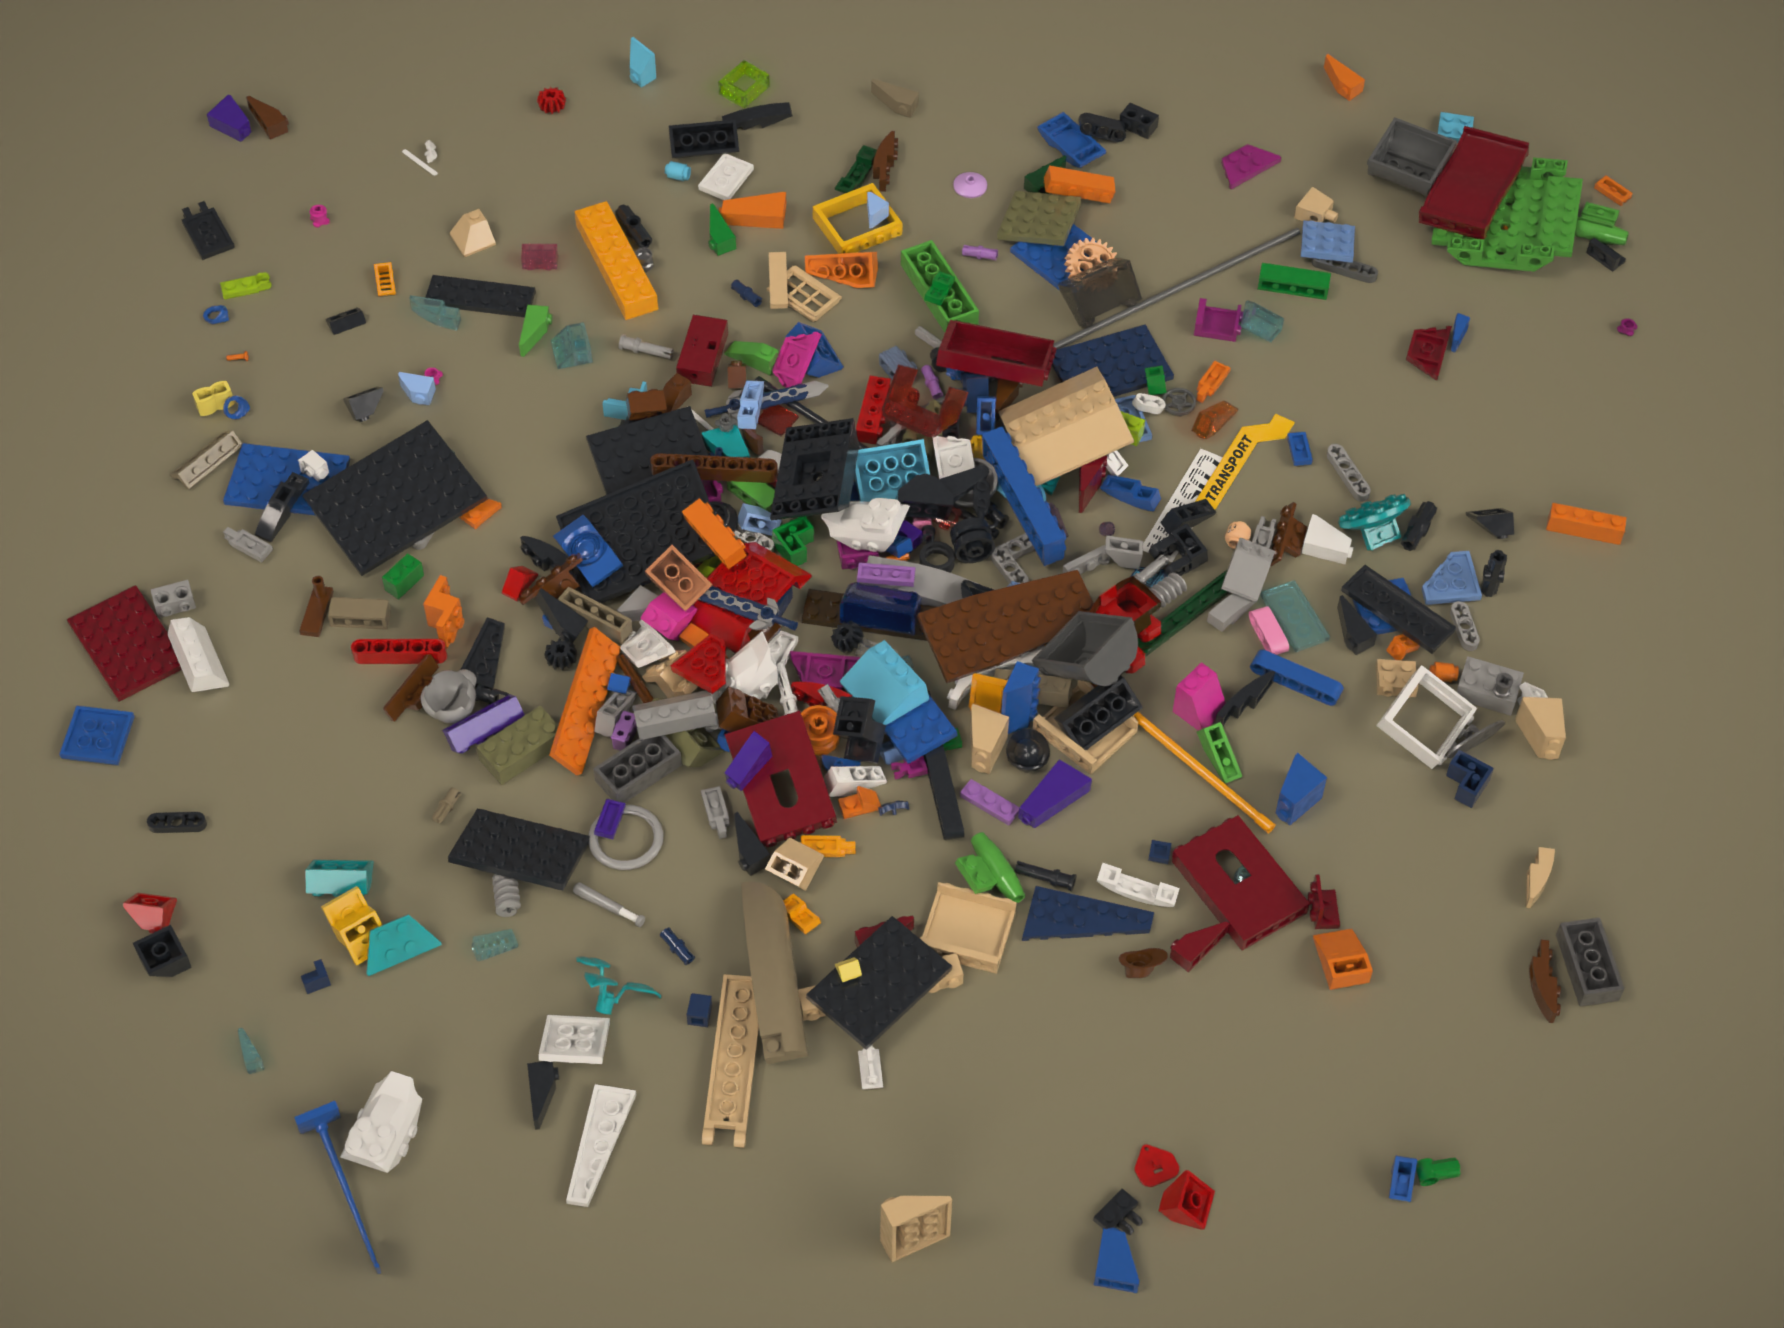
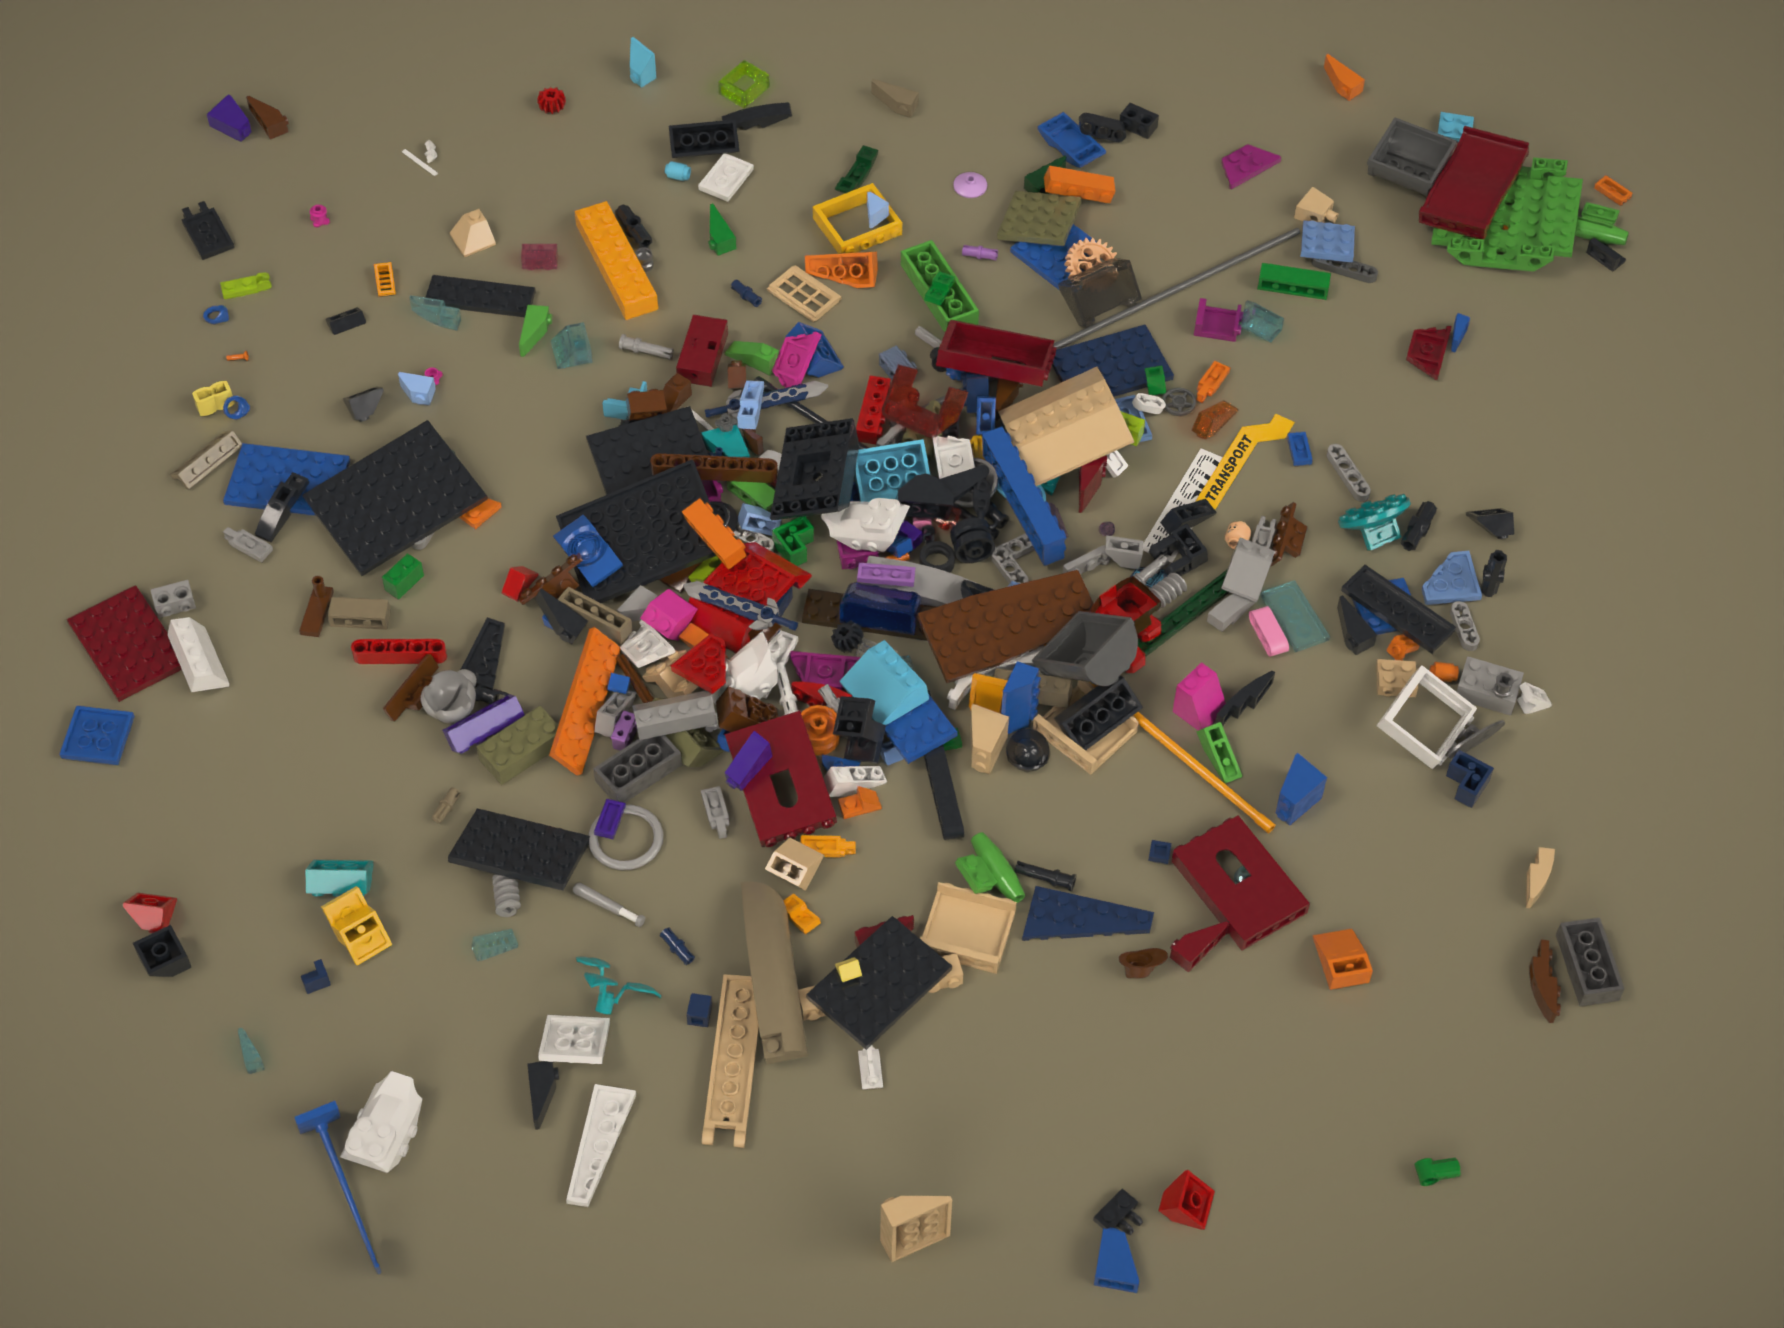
black beam [147,812,207,833] -> none
white brick [298,450,329,481] -> none
teal wing [366,914,442,976] -> none
orange bracket [423,575,464,649] -> none
black slope [520,536,578,588] -> none
black gear [544,638,577,671] -> none
nougat slope [645,545,713,612] -> none
orange slope [719,192,787,229] -> none
black slope [734,812,770,876] -> none
clear red piece [758,405,799,436] -> none
tan tile [769,252,788,309] -> none
reddish brown slope [873,131,898,192] -> none
dark blue piece [878,800,909,816] -> none
magenta plate [891,756,928,780] -> none
medium lavender pin [921,365,943,399] -> none
medium lavender plate [960,779,1020,826] -> none
dark purple slope [1018,759,1092,828] -> none
white slope [1097,863,1180,907] -> none
blue slope [1100,475,1161,512] -> none
red piece [1134,1144,1179,1187] -> none
blue beam [1250,650,1344,706] -> none
white slope [1302,514,1354,564] -> none
dark red bracket [1308,874,1340,929] -> none
blue slope [1389,1155,1417,1202] -> none
tan slope [1515,697,1566,760] -> none
orange brick [1546,503,1627,545] -> none
magenta plate [1617,318,1638,336] -> none

